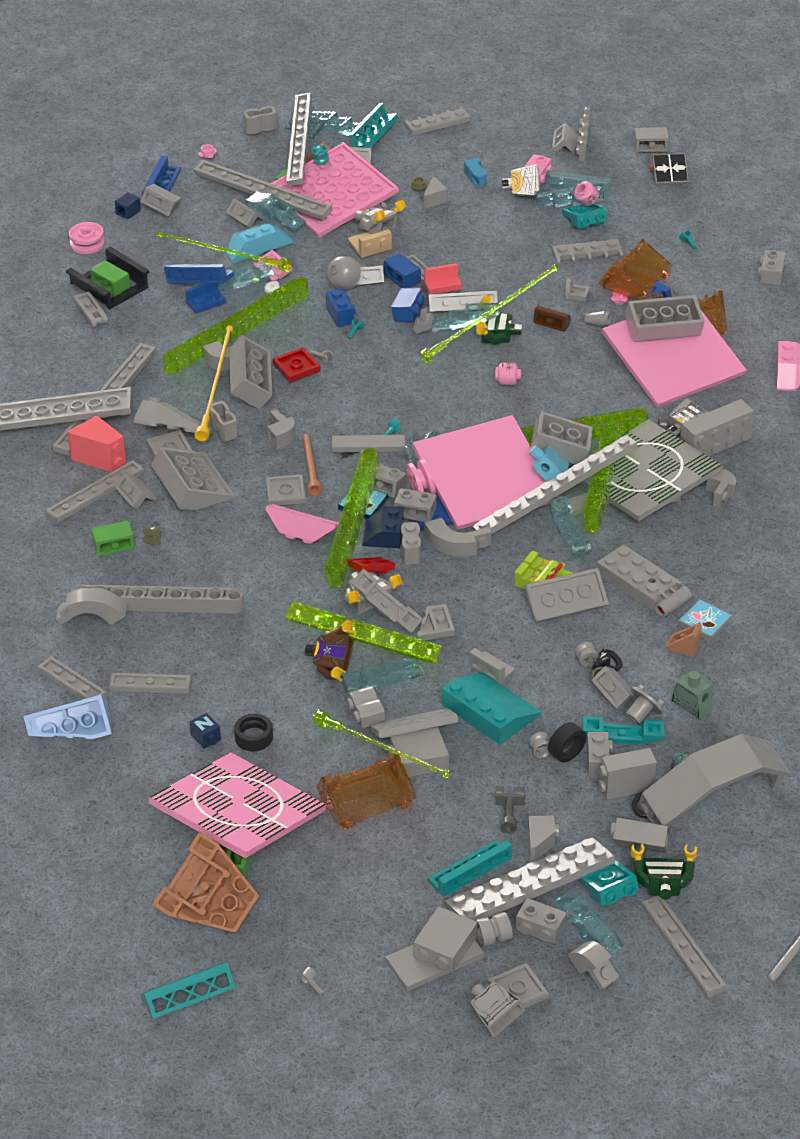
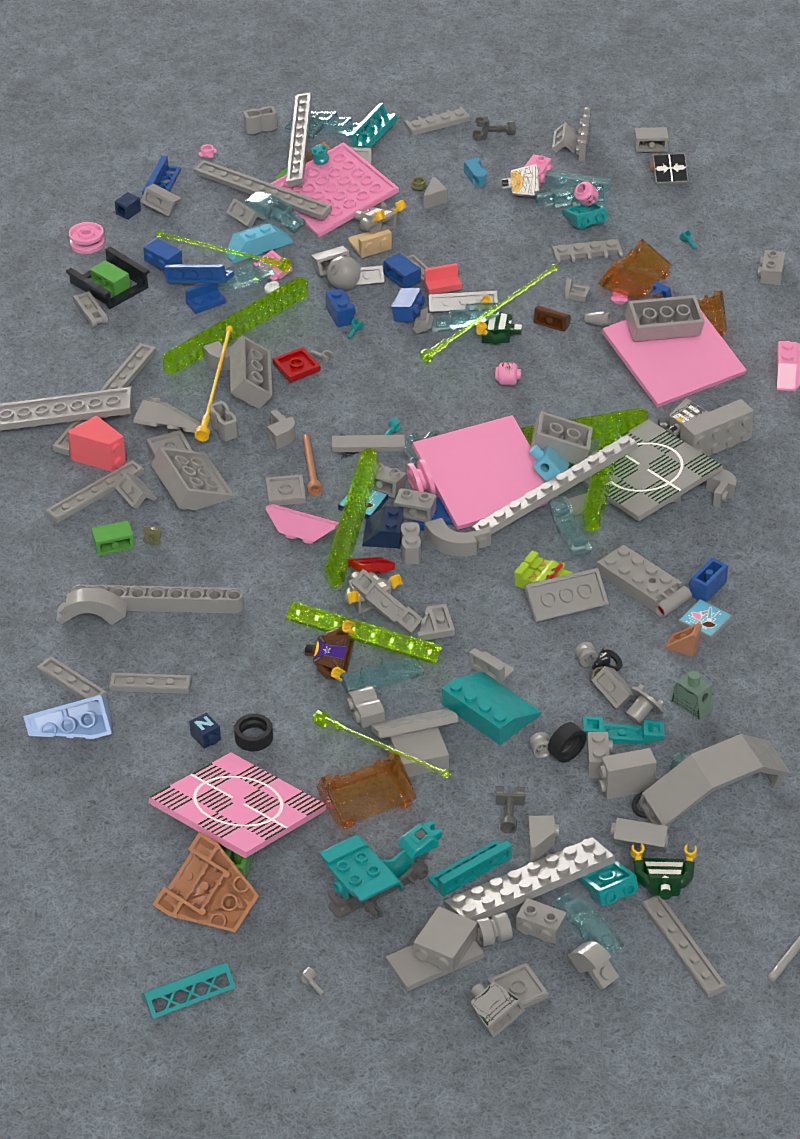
none -> blue brick [143,238,182,271]
none -> light grey brick [311,246,350,276]
none -> teal piece [319,821,442,919]
none -> dark grey bar [472,117,516,141]
none -> blue brick [689,558,728,602]

